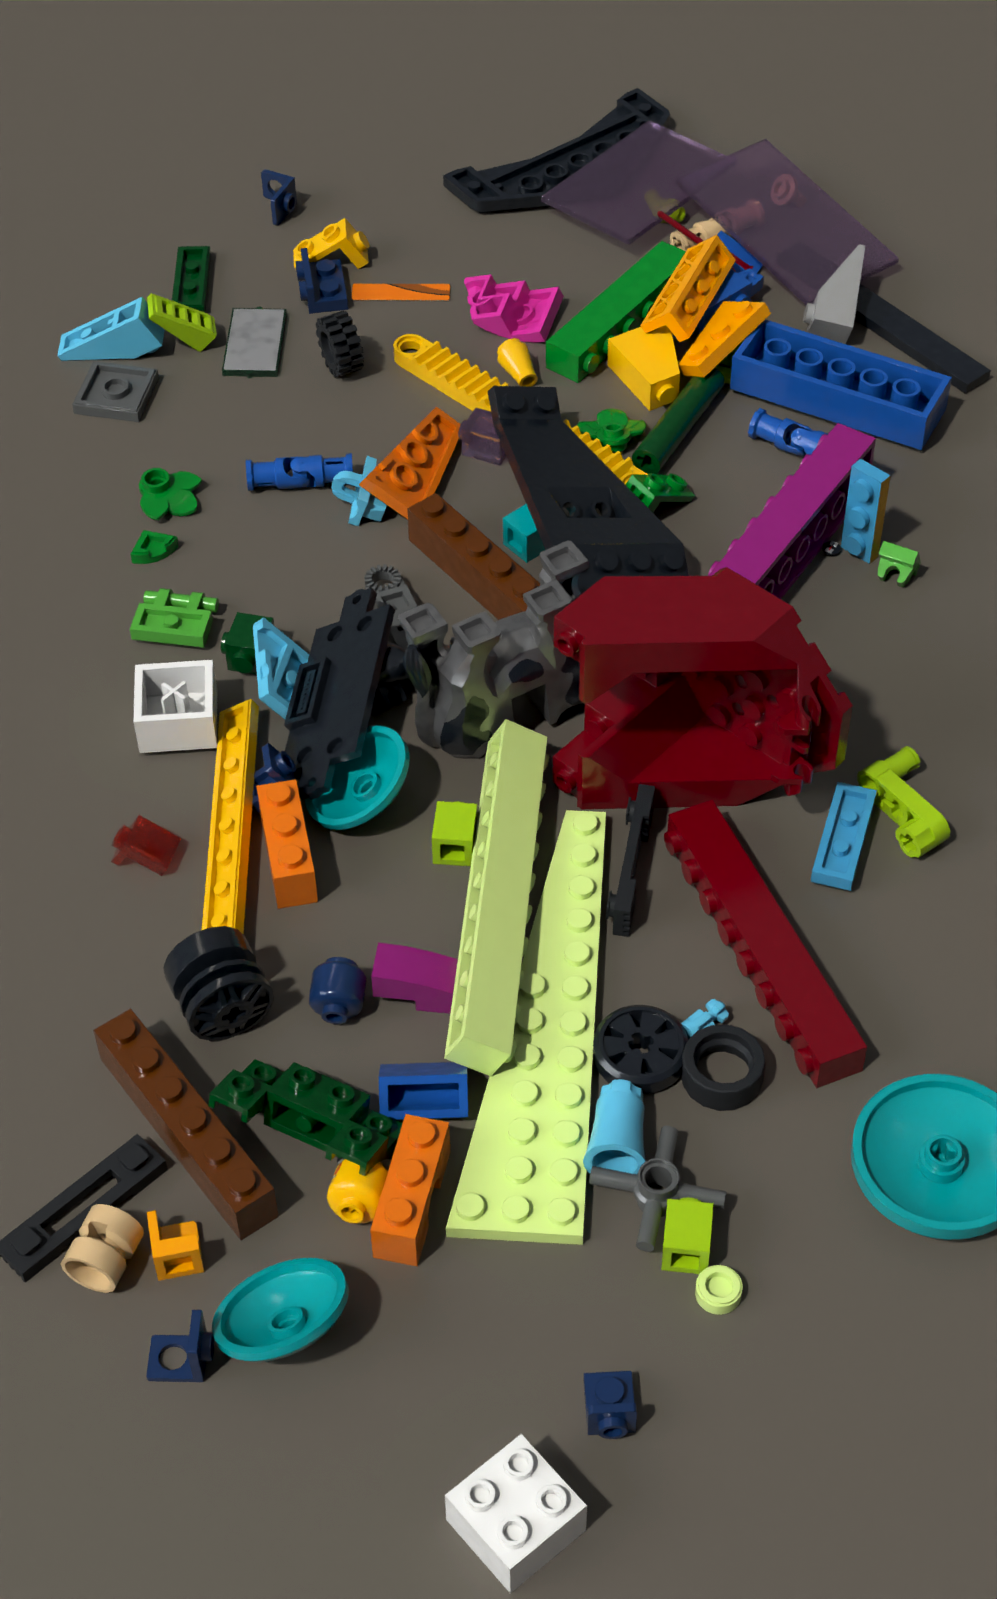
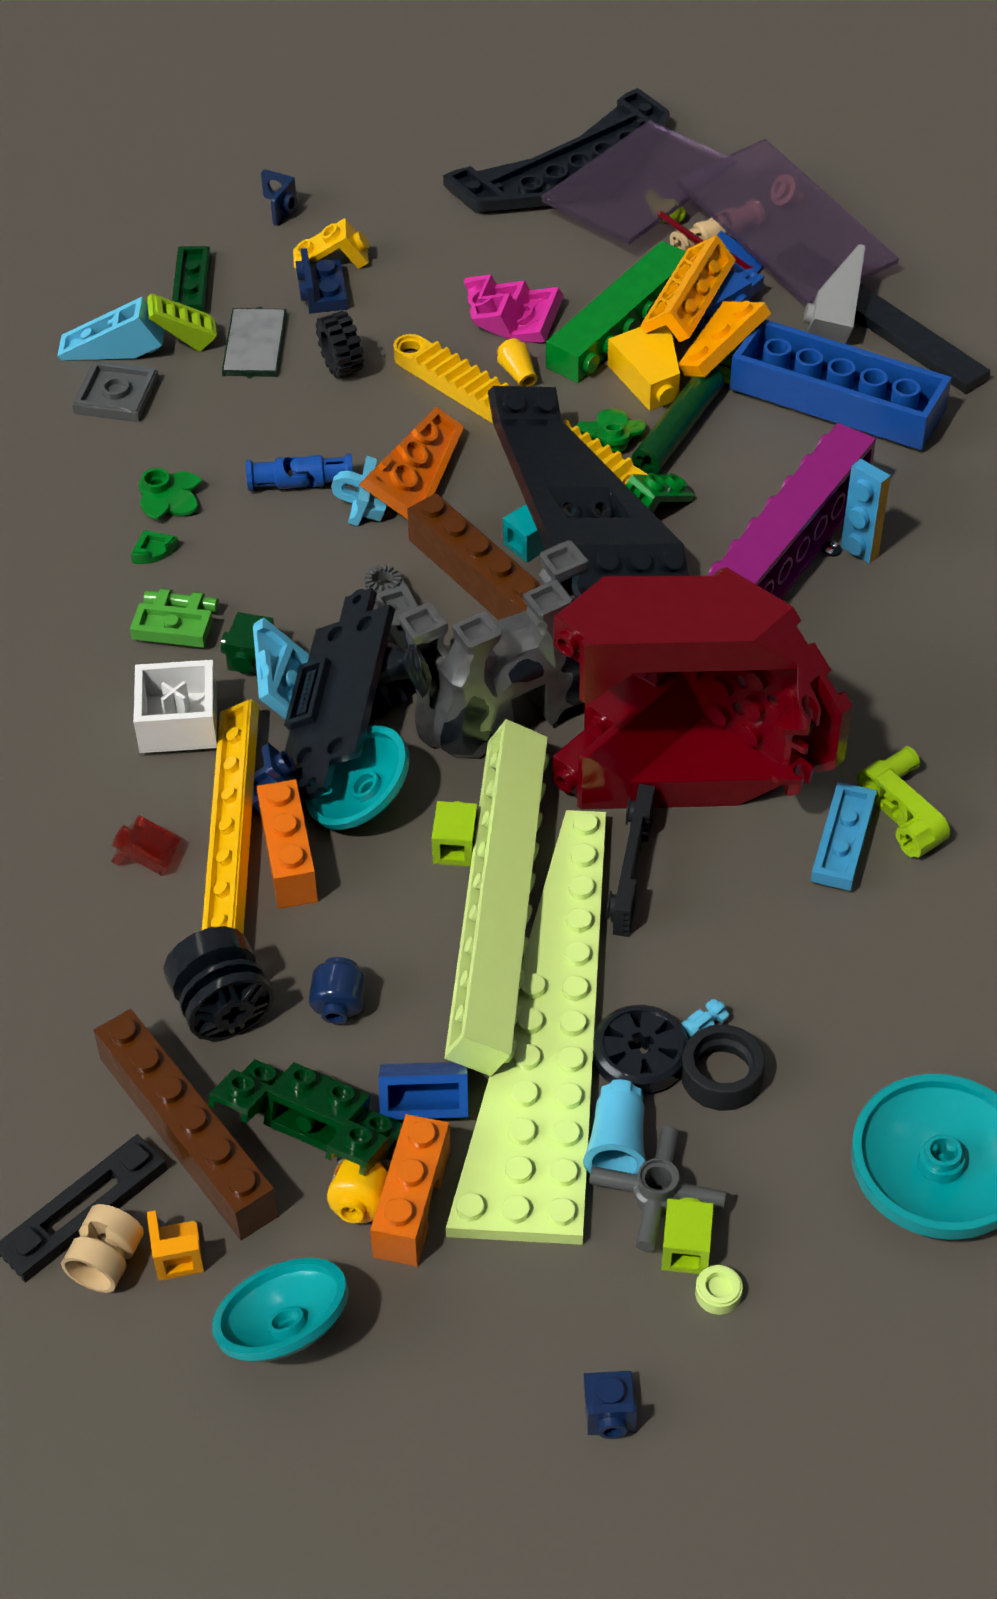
dark blue bracket [146,1310,215,1382] -> none
orange sticker [351,284,450,300] -> none
magenta slope [371,942,458,1014] -> none
white brick [445,1434,587,1594] -> none
clear purple brick [458,408,506,466] -> none
dark red brick [664,800,867,1089] -> none
blue piece [748,408,828,456] -> none
bright green tile [878,541,921,587] -> none

